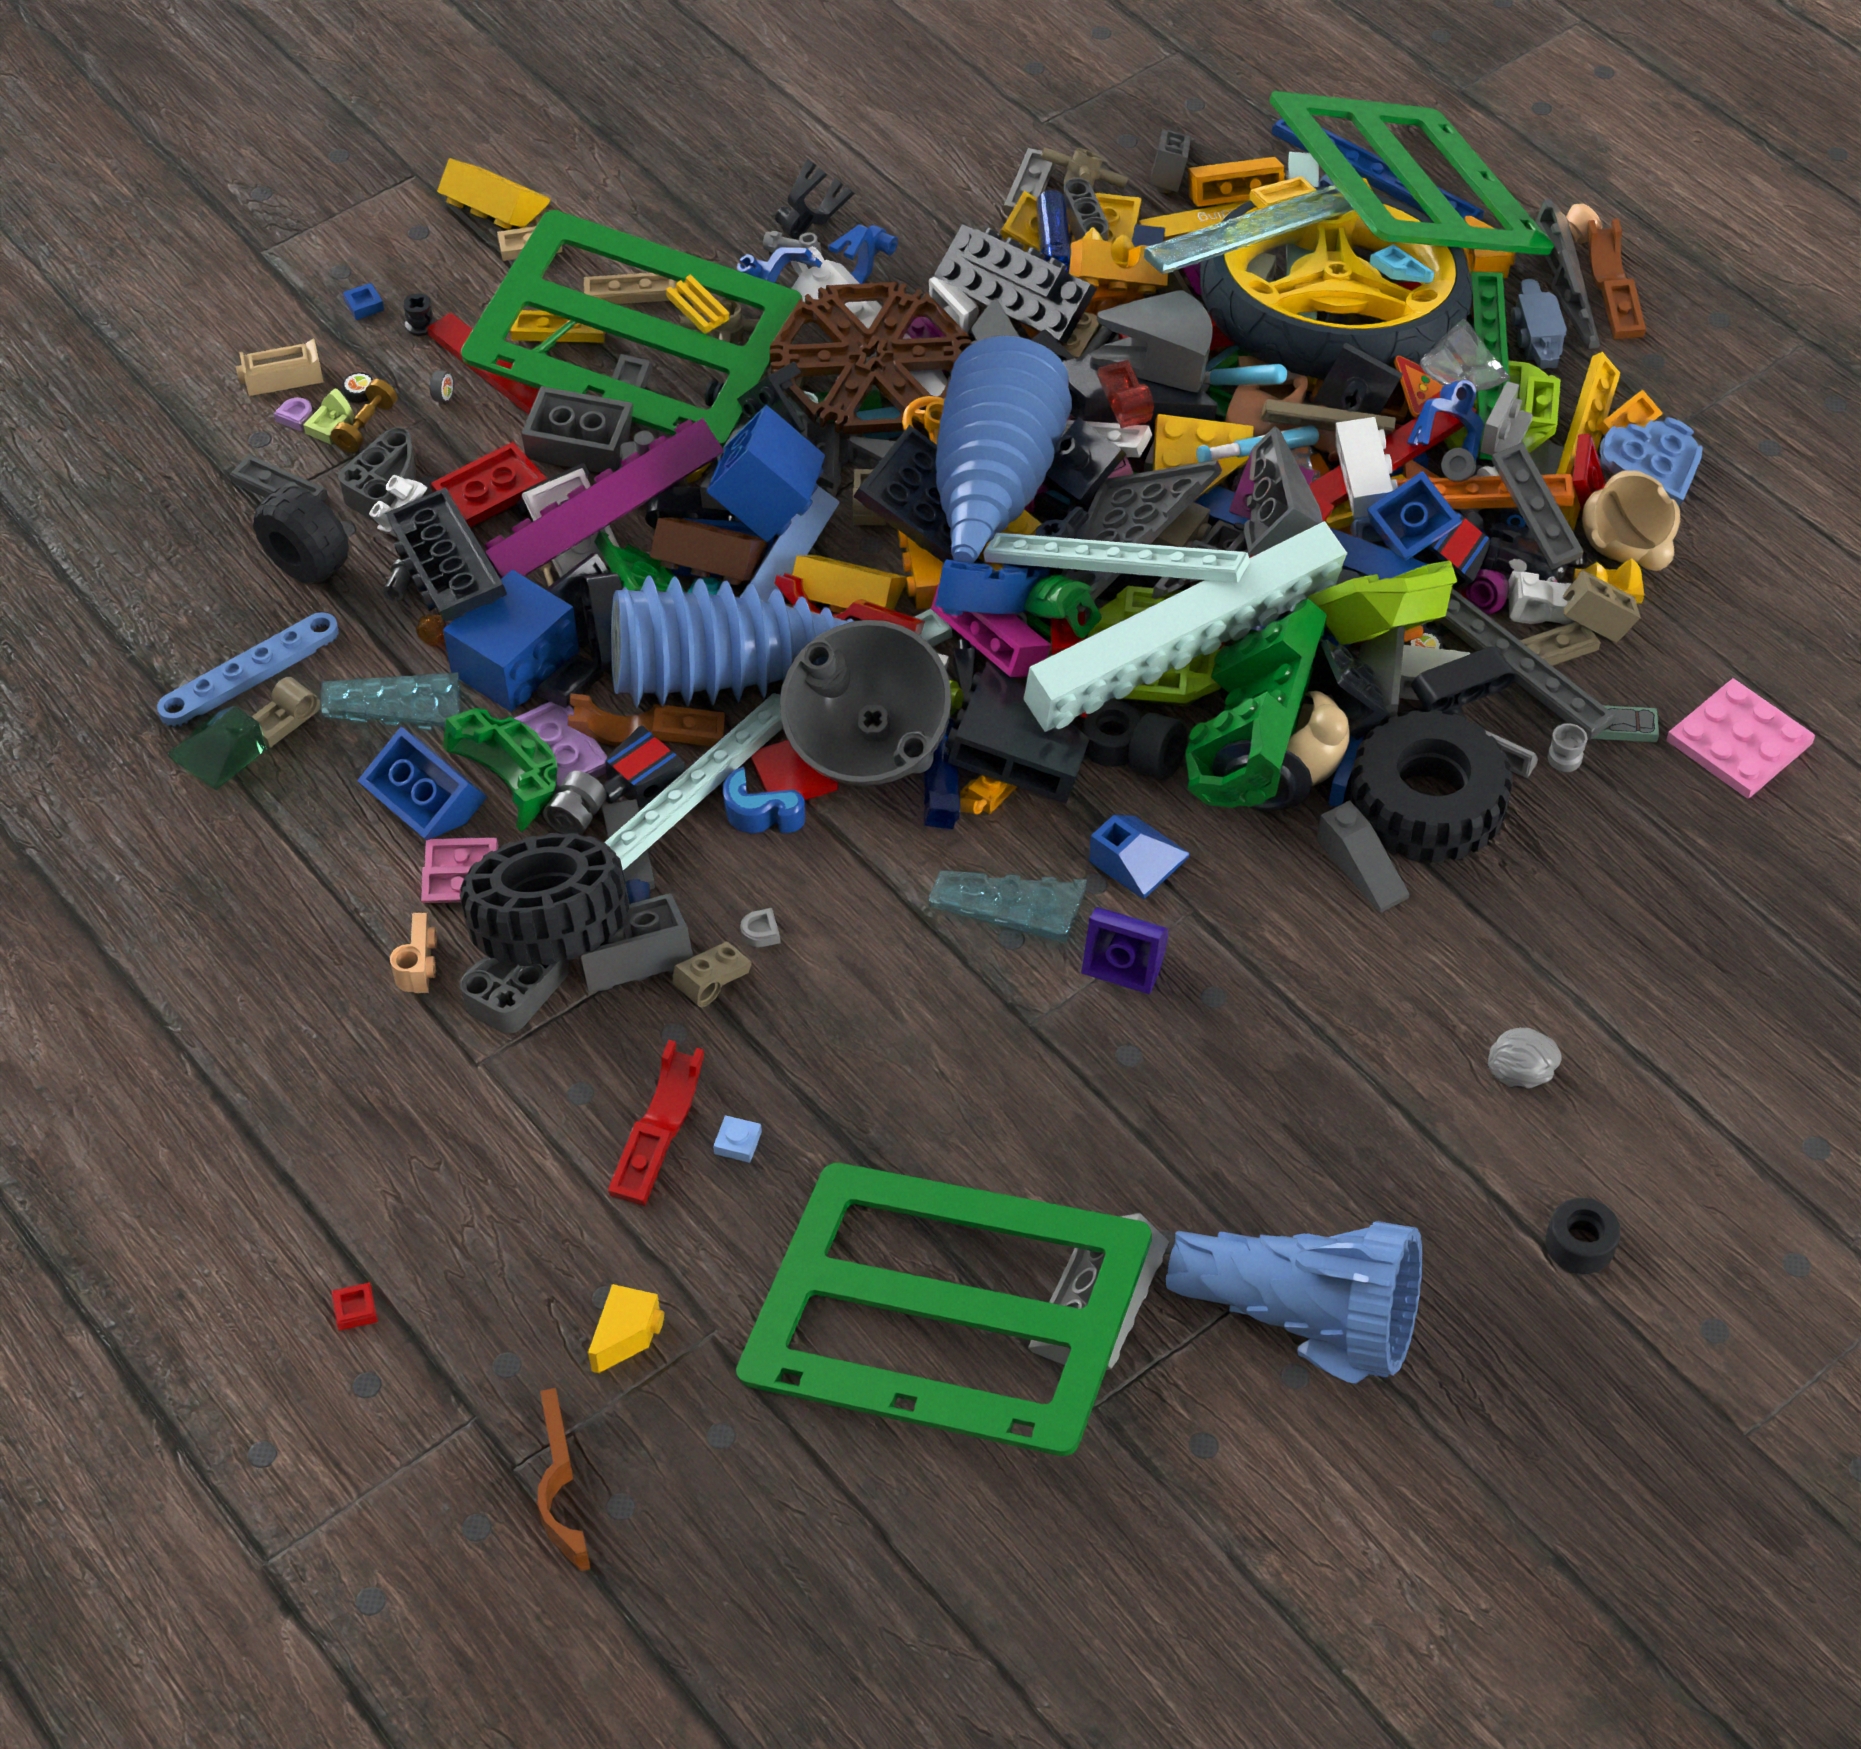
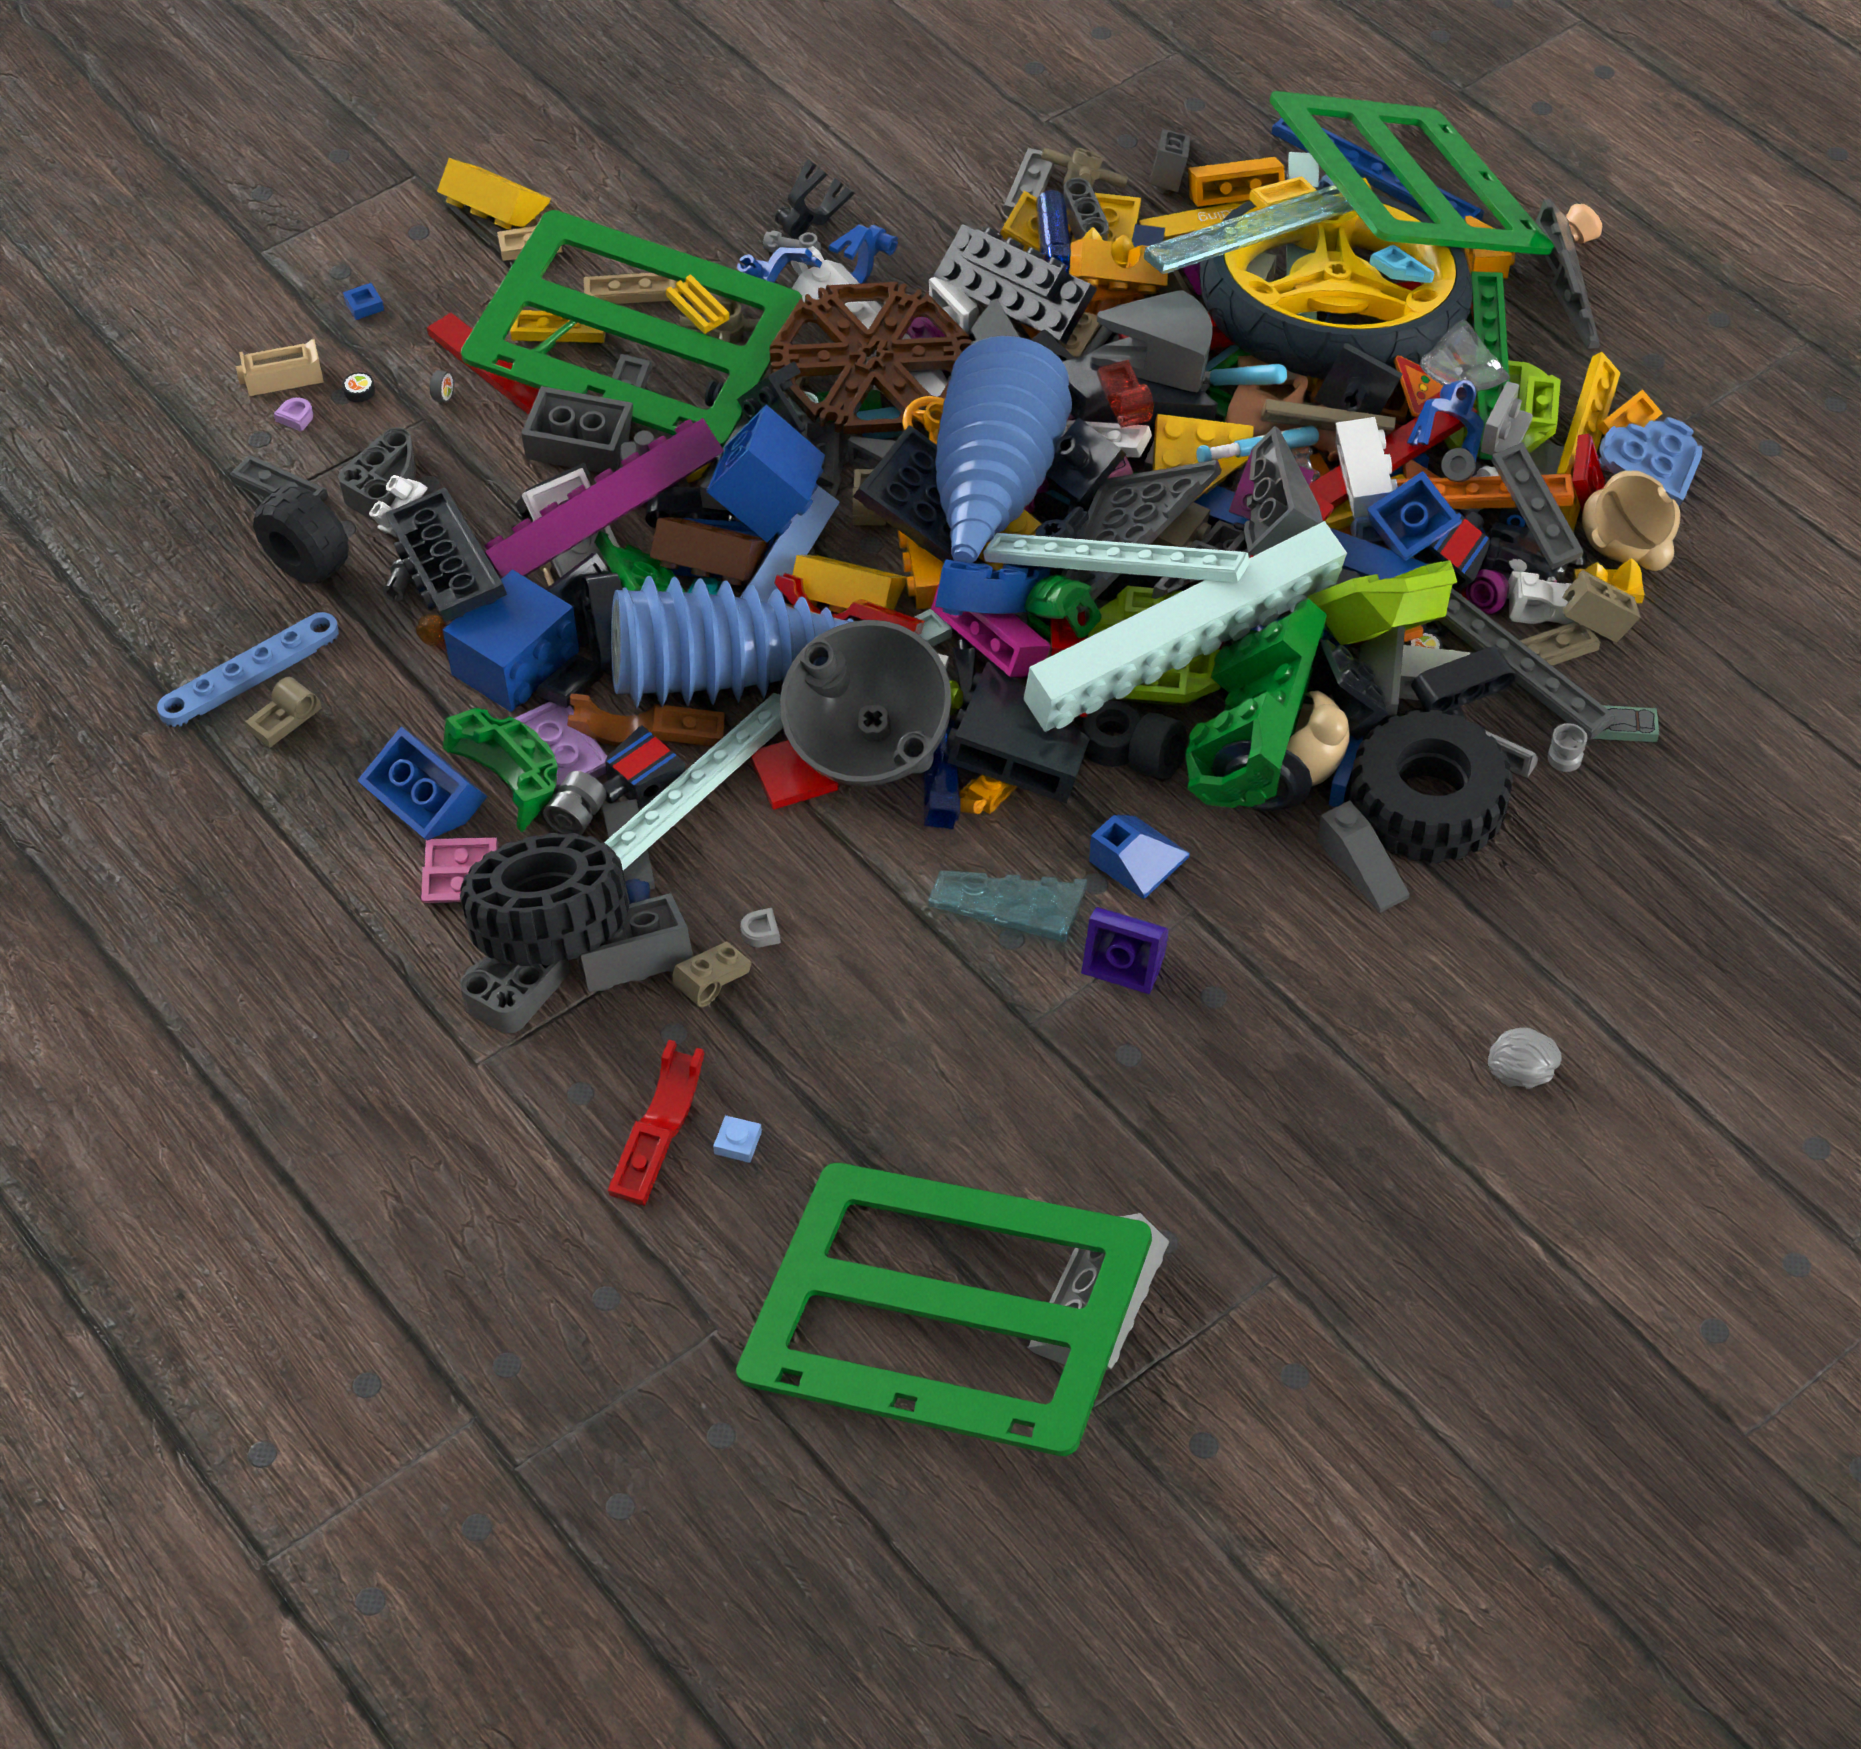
clear green slope [167,706,266,790] -> none
yellowish green tile [303,389,355,445] -> none
clear light blue wing [321,672,460,730] -> none
pearl gold wheel [331,379,398,453] -> none
red tile [331,1282,378,1331] -> none
light nougat plate [390,913,437,993] -> none
black bush [403,293,436,336] -> none
red plate [430,442,547,528] -> none
dark orange piece [537,1388,590,1571] -> none
yellow slope [588,1284,664,1373] -> none
blue animal [723,767,805,833] -> none
medium blue cone [1166,1221,1422,1384] -> none
sand blue hinge [1511,278,1567,369] -> none
black tyre [1546,1197,1620,1274] -> none
dark orange piece [1587,218,1646,339] -> none
bright pink plate [1666,678,1815,799] -> none

